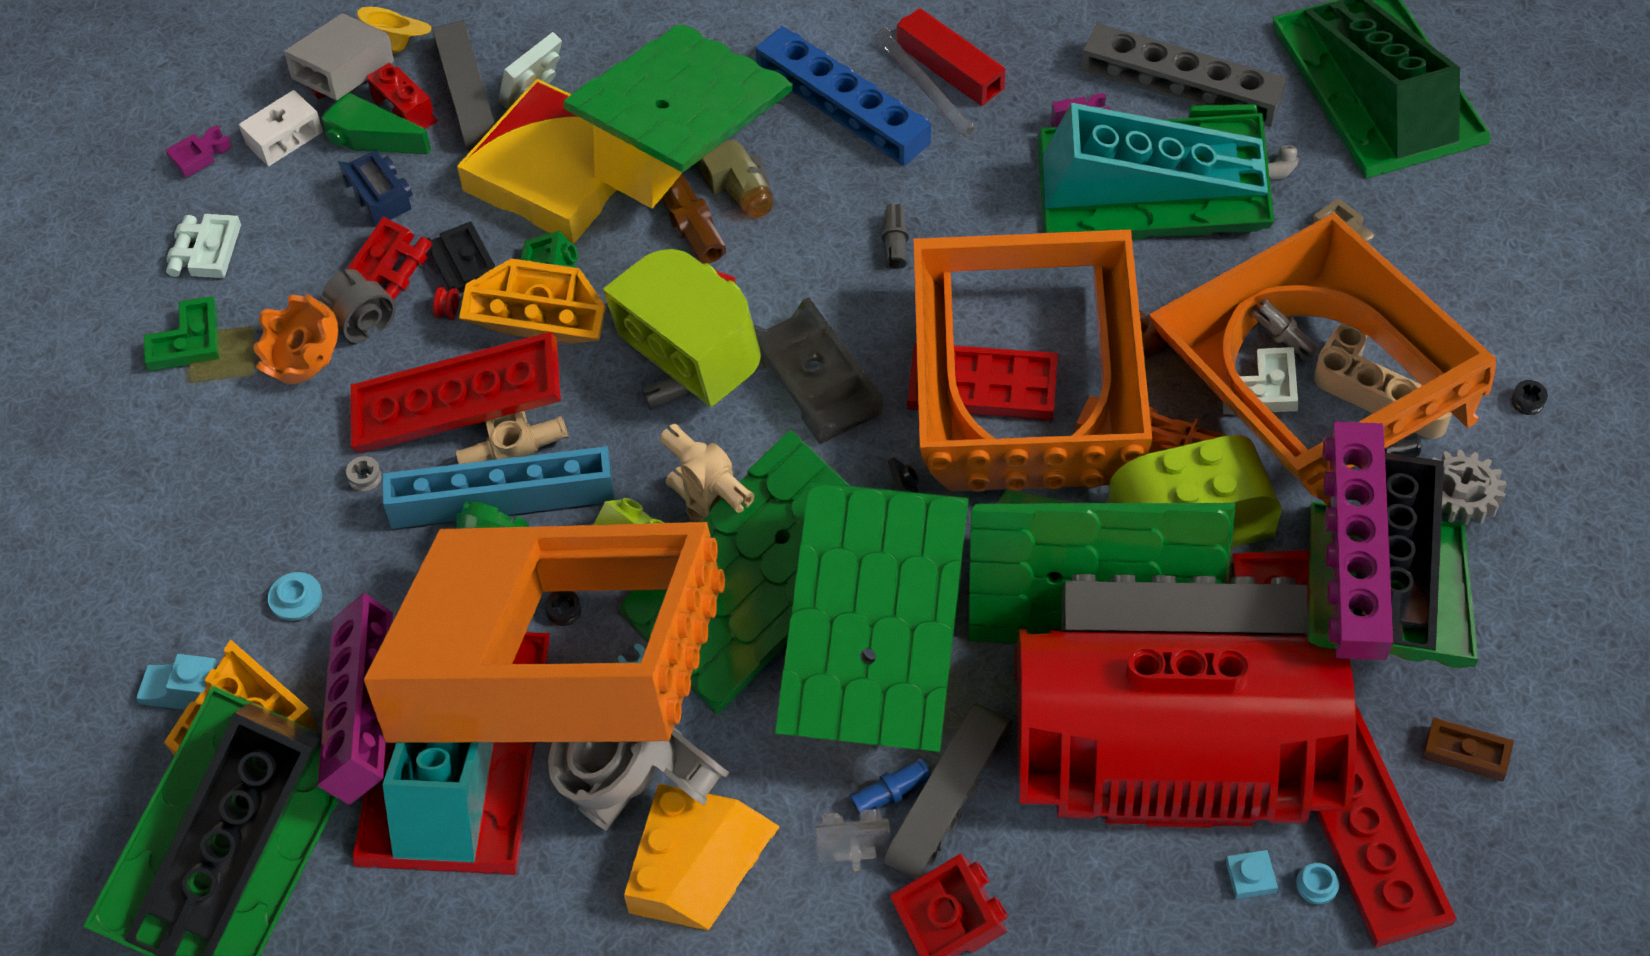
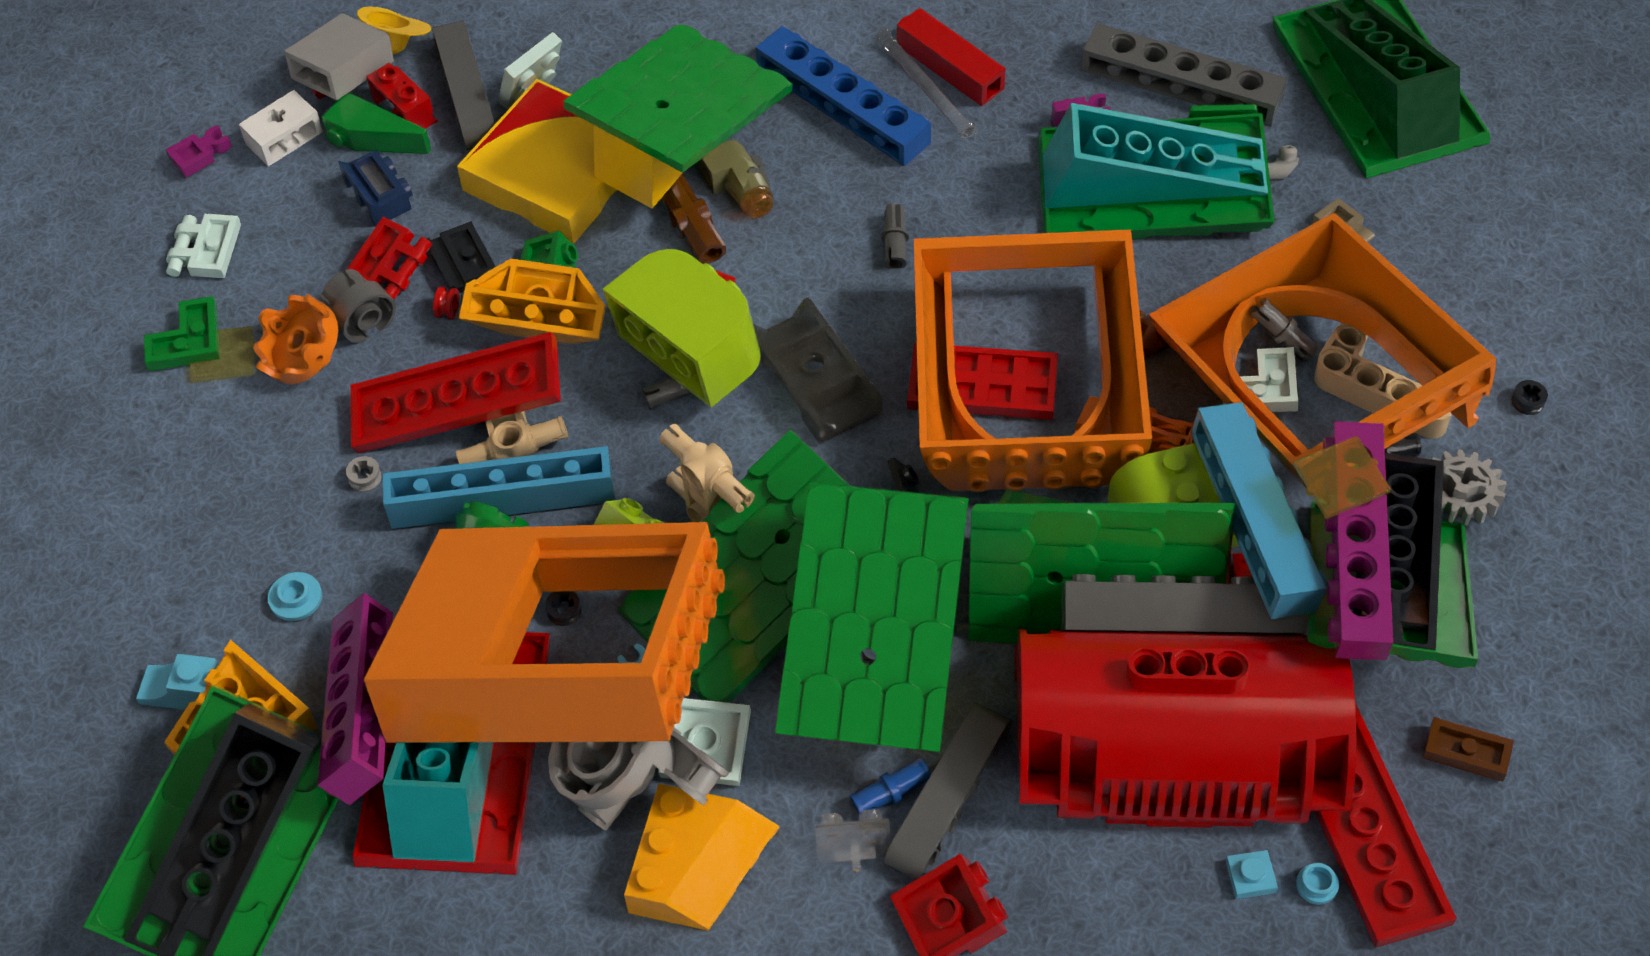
none -> light aqua plate [659,698,751,786]
none -> dark azure brick [1191,402,1327,619]
none -> clear yellow piece [1294,436,1391,519]

